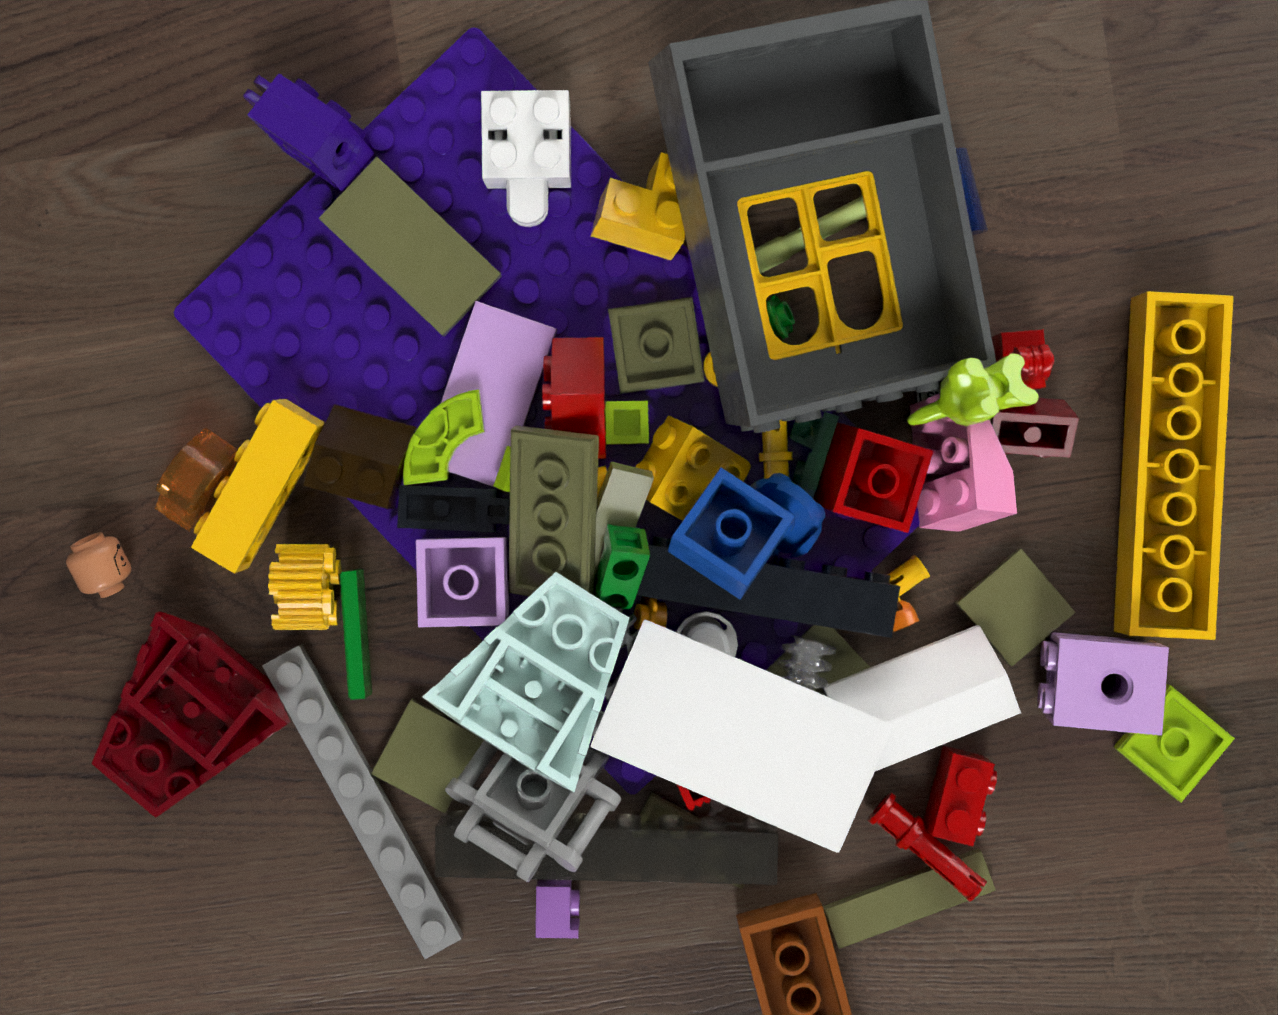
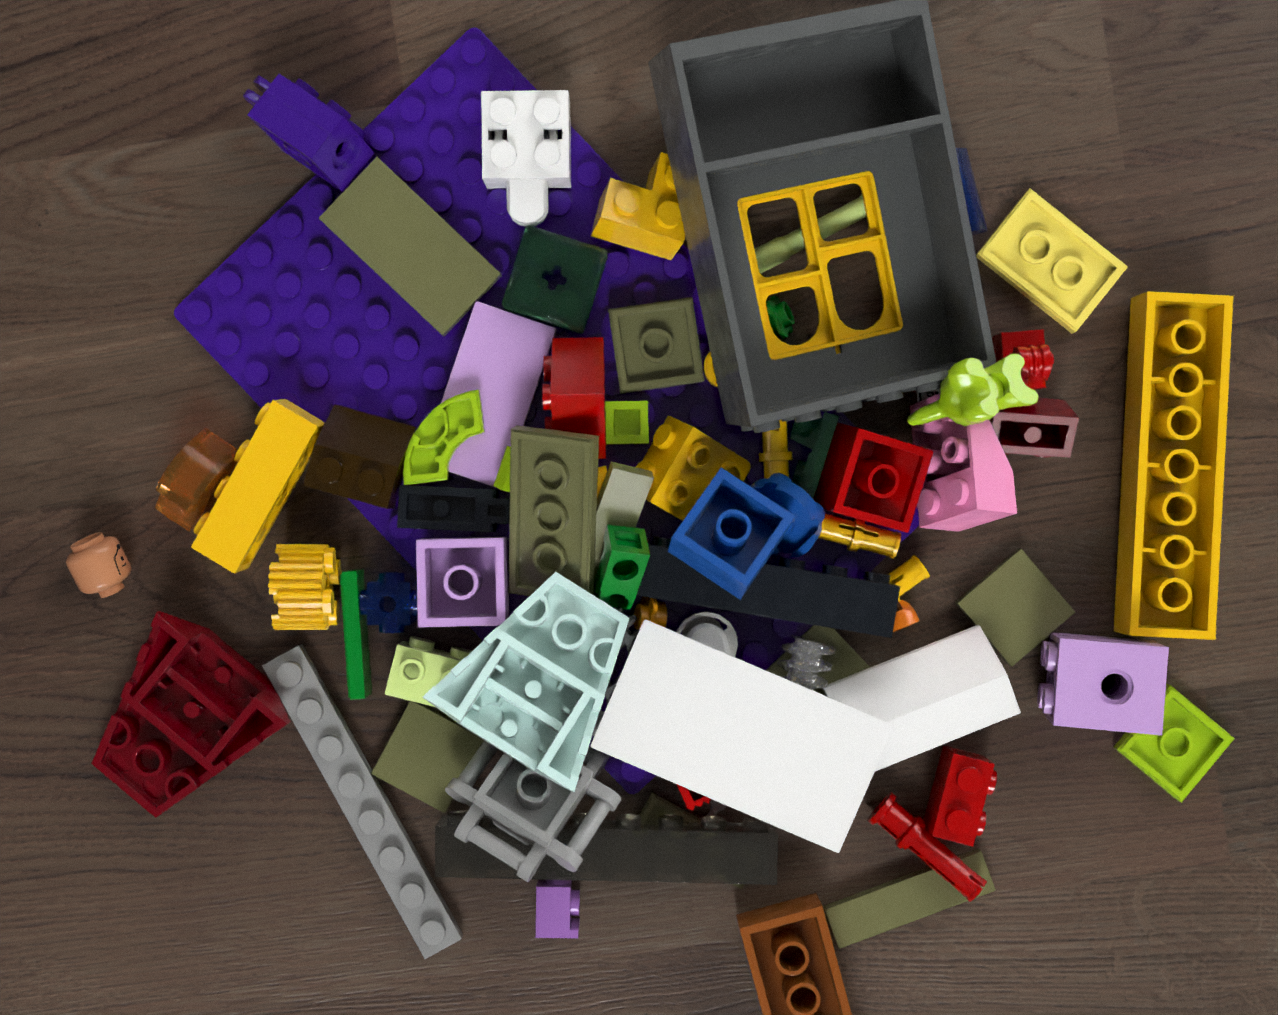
none -> clear blue brick [360,572,418,633]
none -> yellowish green brick [385,636,472,707]
none -> clear green brick [502,225,608,334]
none -> yellow pin [818,514,901,559]
none -> light yellow tile [976,188,1128,334]

